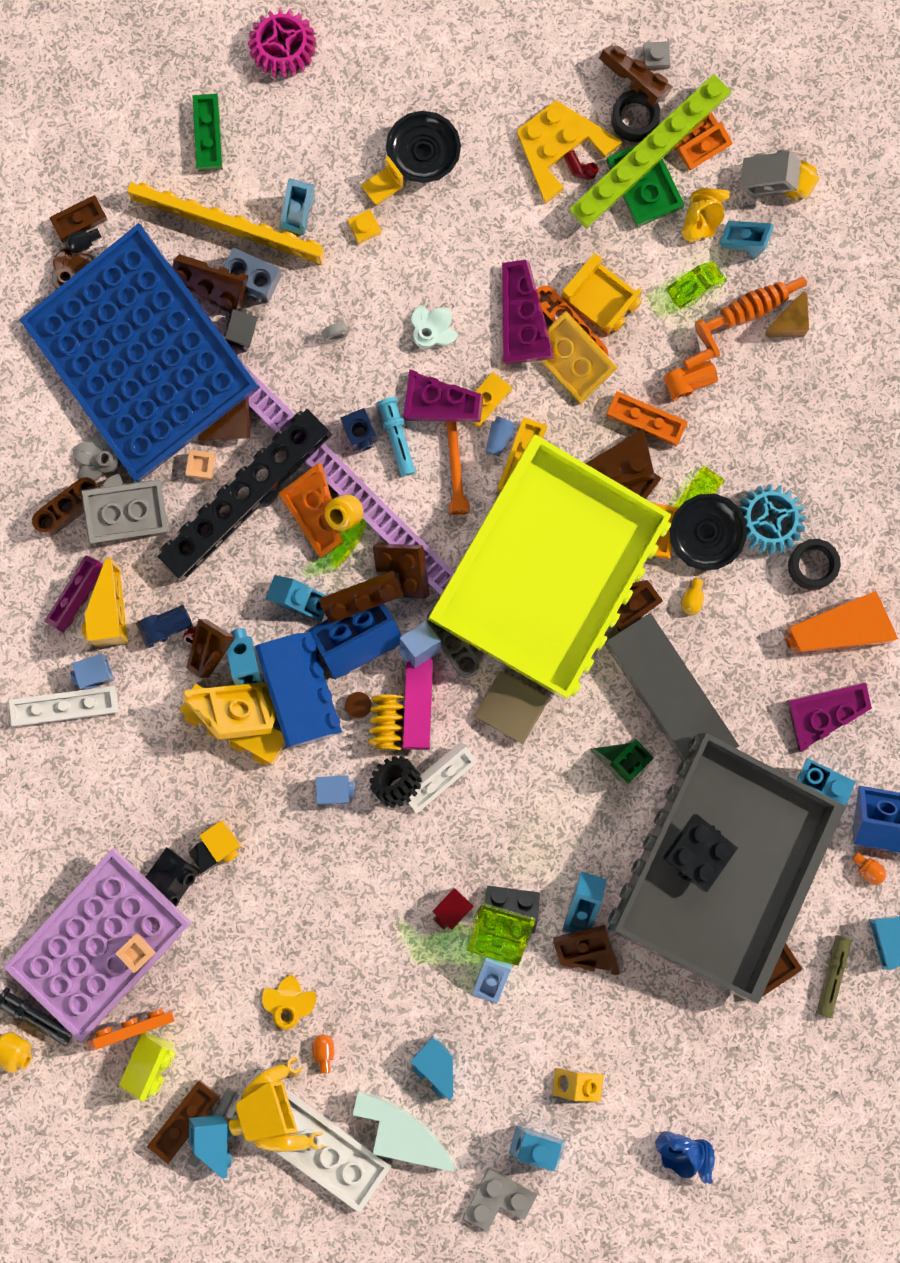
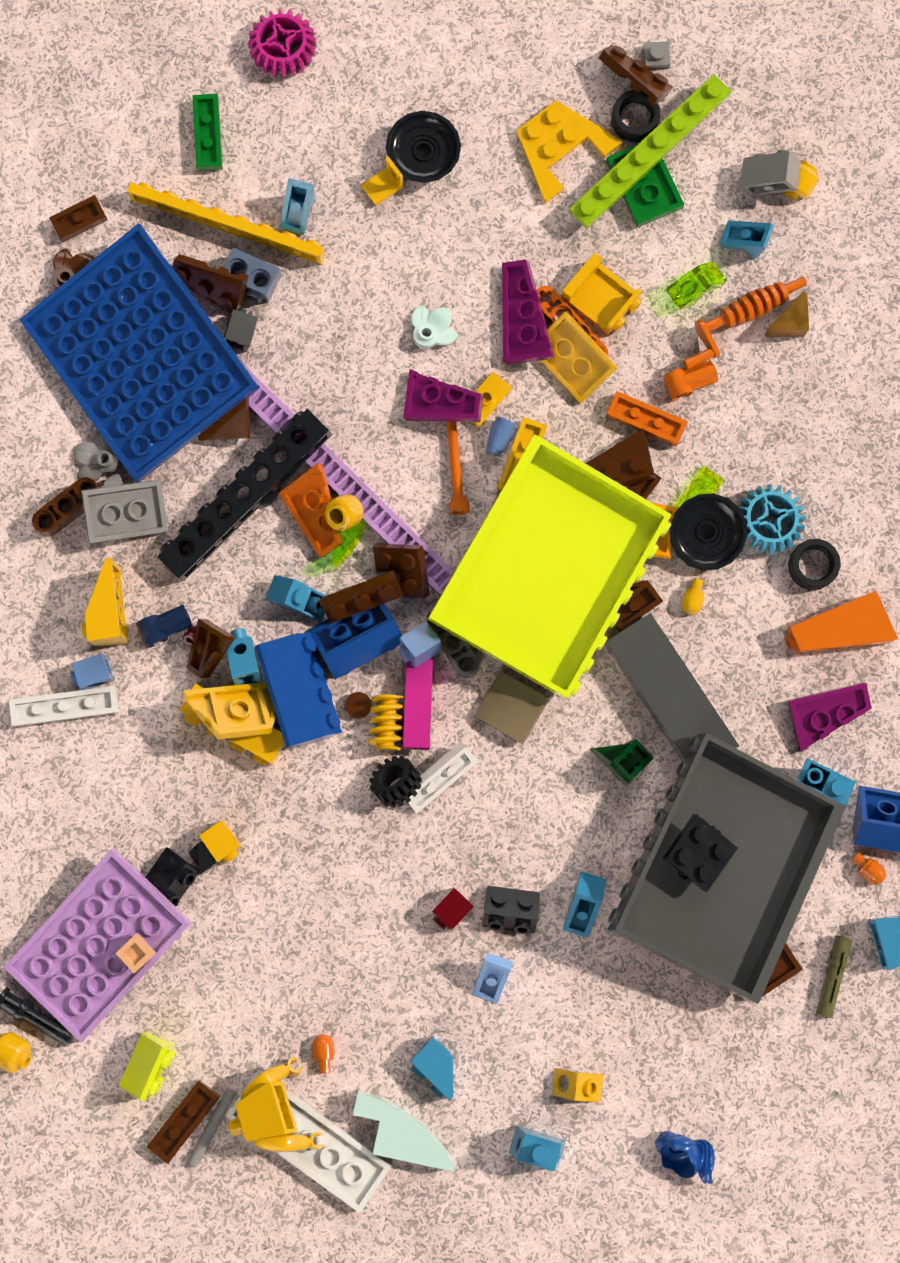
magenta plate [44,555,103,633] -> none
black cylinder [65,228,102,253] -> none
orange wing [86,1008,175,1051] -> none
light nougat plate [185,450,216,480] -> none
dark azure slope [189,1115,232,1178] -> none
yellow plate [262,975,317,1030] -> none
medium blue brick [316,775,355,805] -> none
light grey tile [321,322,349,343] -> none
dark blue brick [340,408,377,452] -> none
yellow plate [347,209,382,244] -> none
medium azure pin [375,397,416,477] -> none
light grey plate [463,1168,537,1232] -> none
clear neon green slope [466,903,536,966] -> none
reddish brown wing [553,925,620,975] -> none
dark red arm [563,150,599,180] -> none
orange slope [674,113,733,170] -> none
yellow hair [681,187,730,243] -> none

